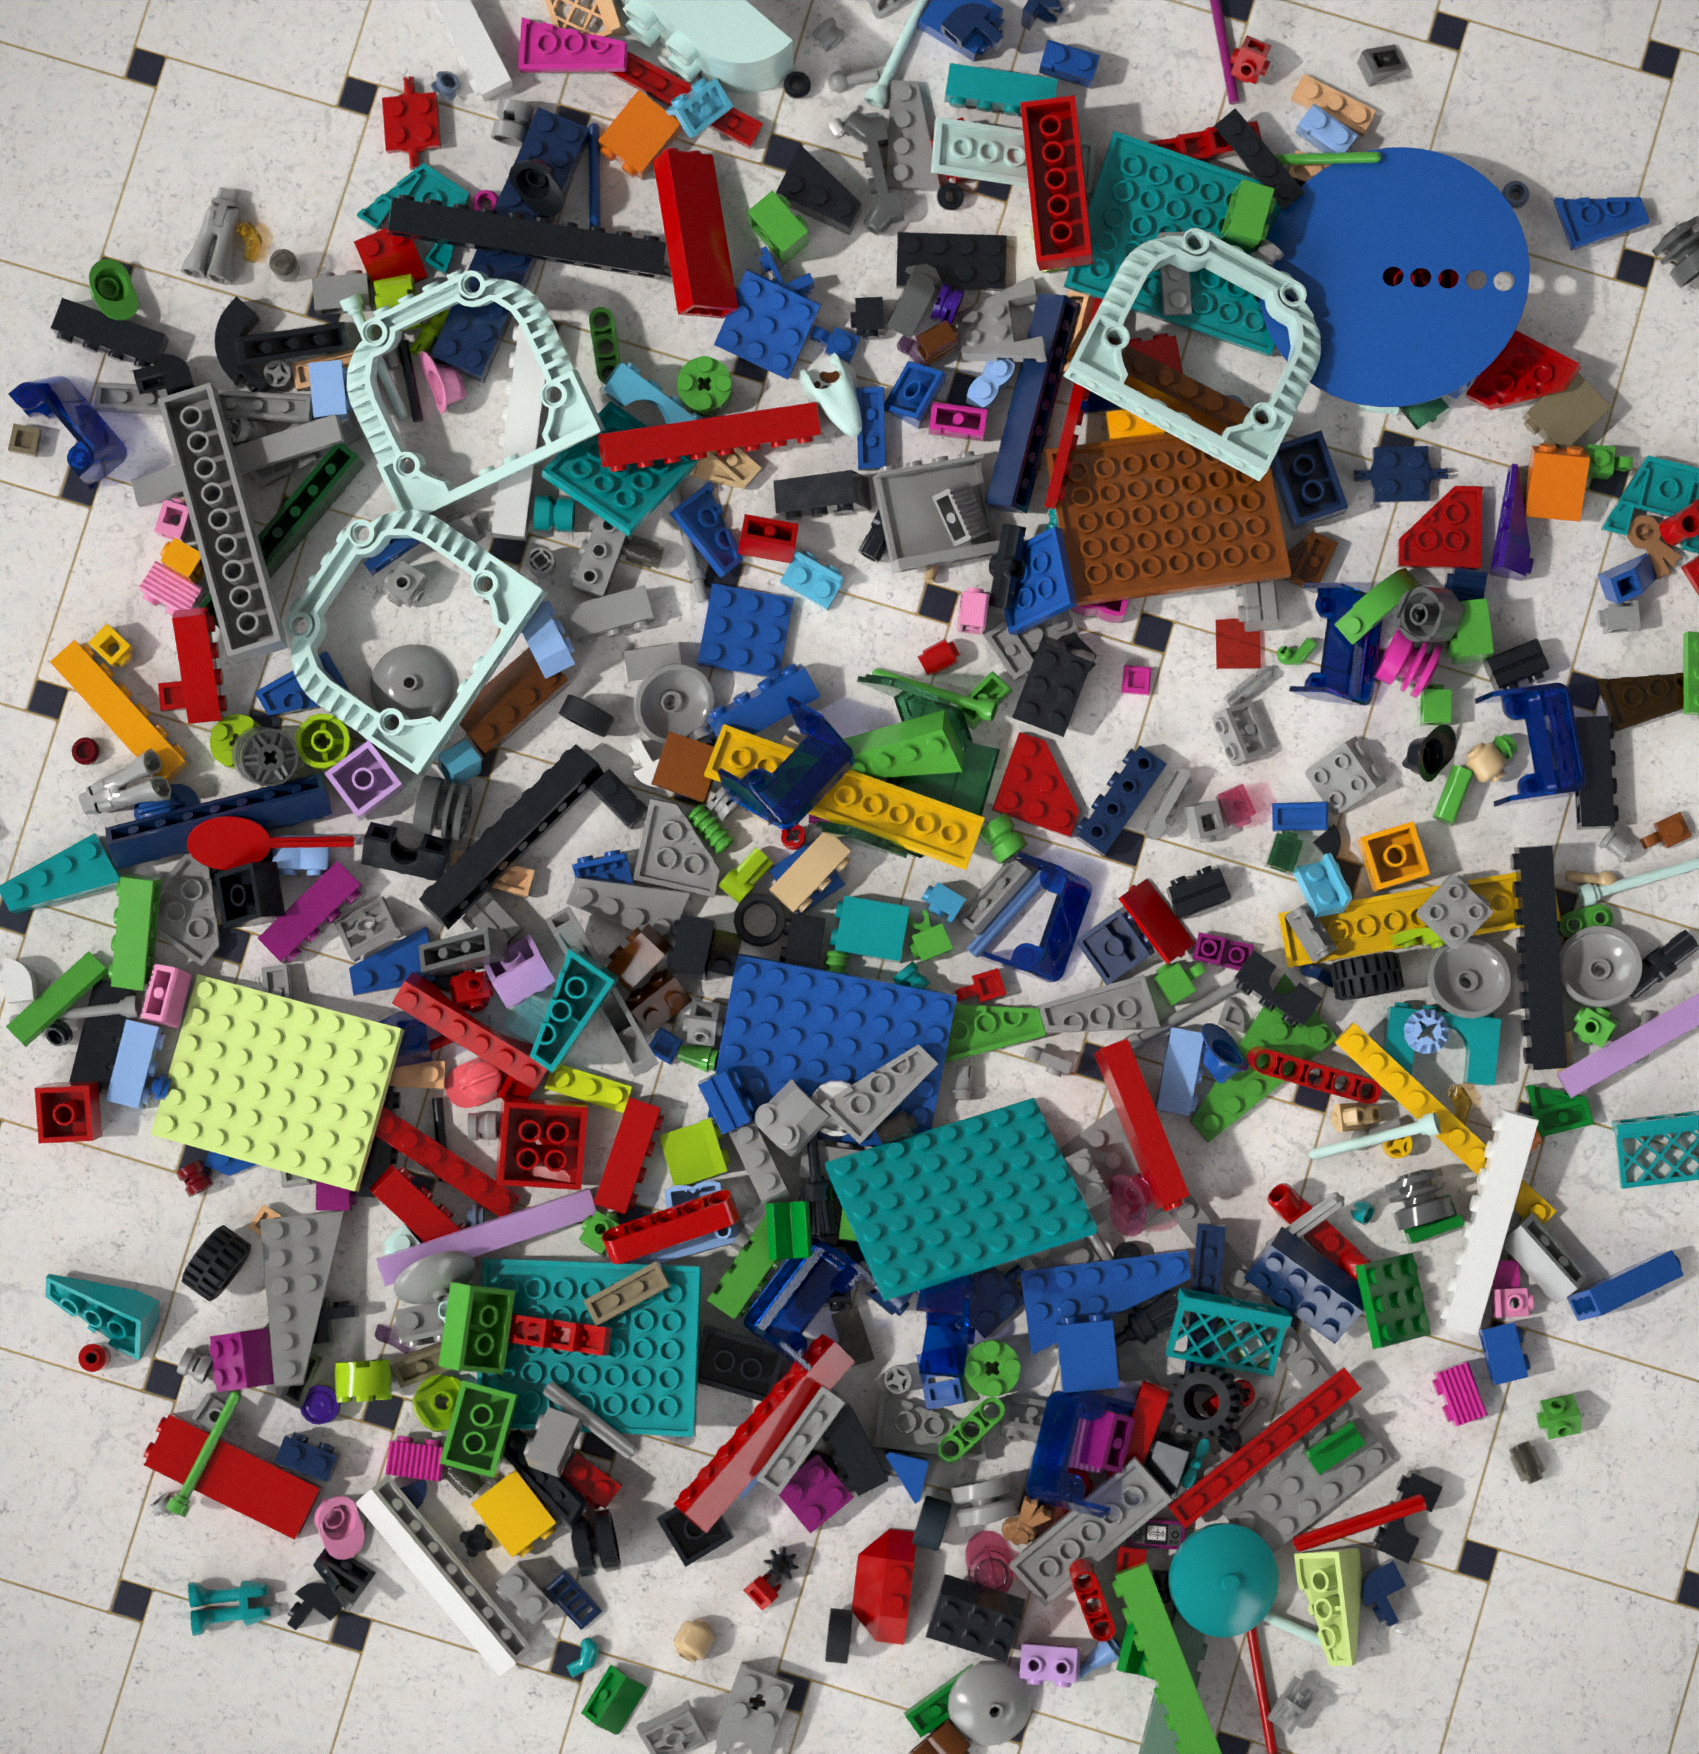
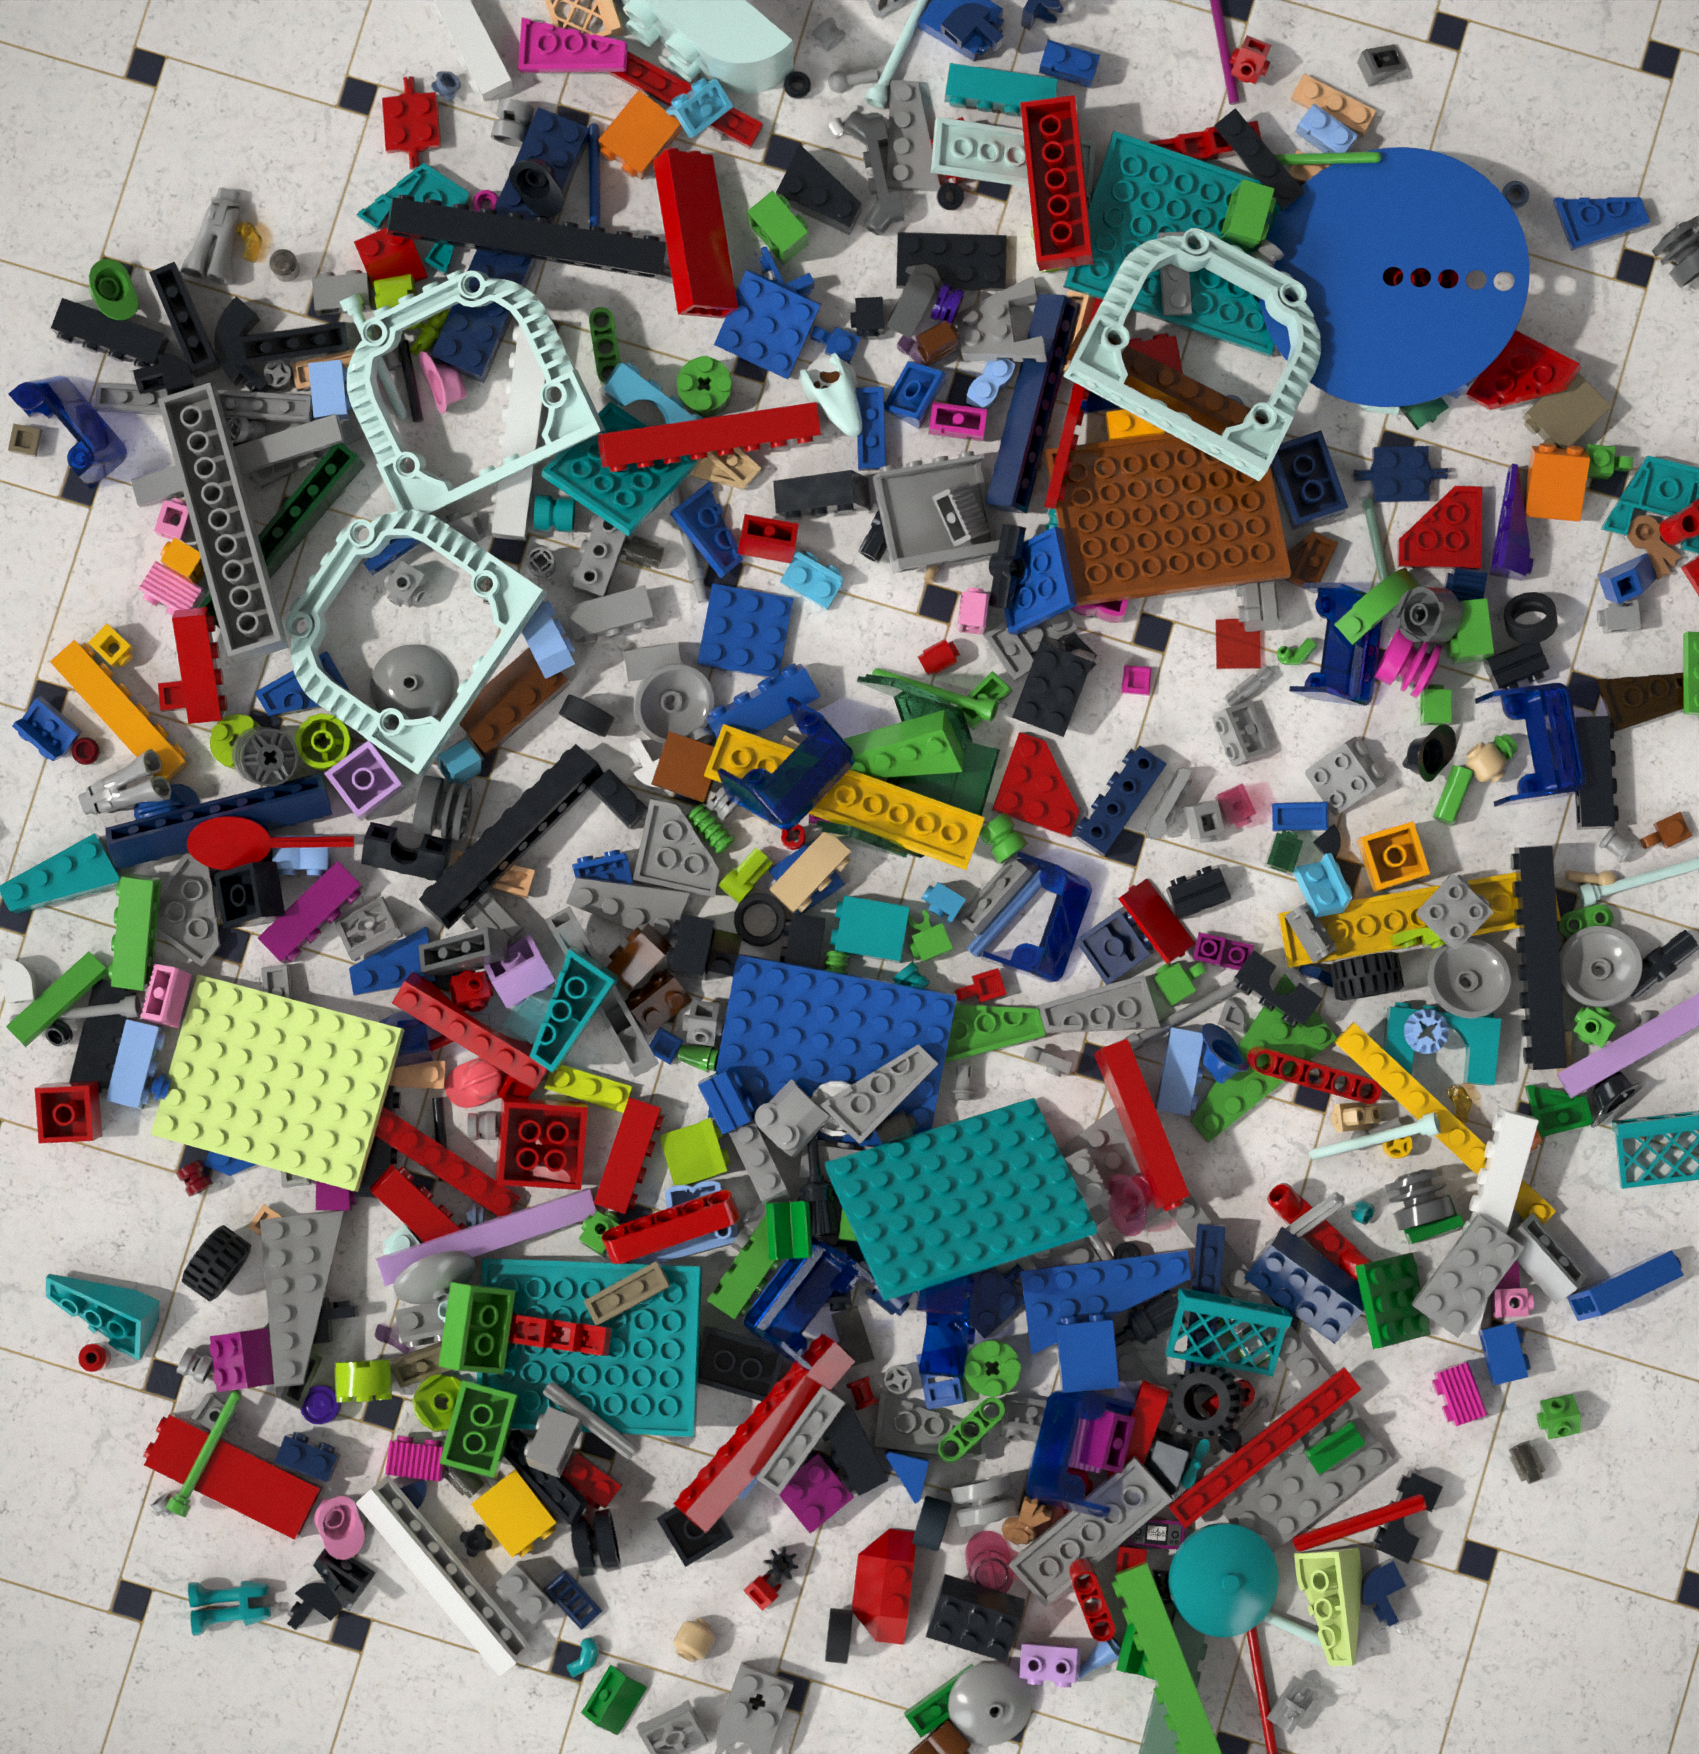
none -> blue bracket [12,696,82,761]
none -> black brick [149,262,221,378]
none -> red bush [846,1376,879,1411]
none -> sand green bar [1362,498,1390,581]
none -> light grey plate [1411,1214,1524,1338]
none -> black tyre [1504,592,1558,644]
none -> black piece [1591,1071,1643,1128]

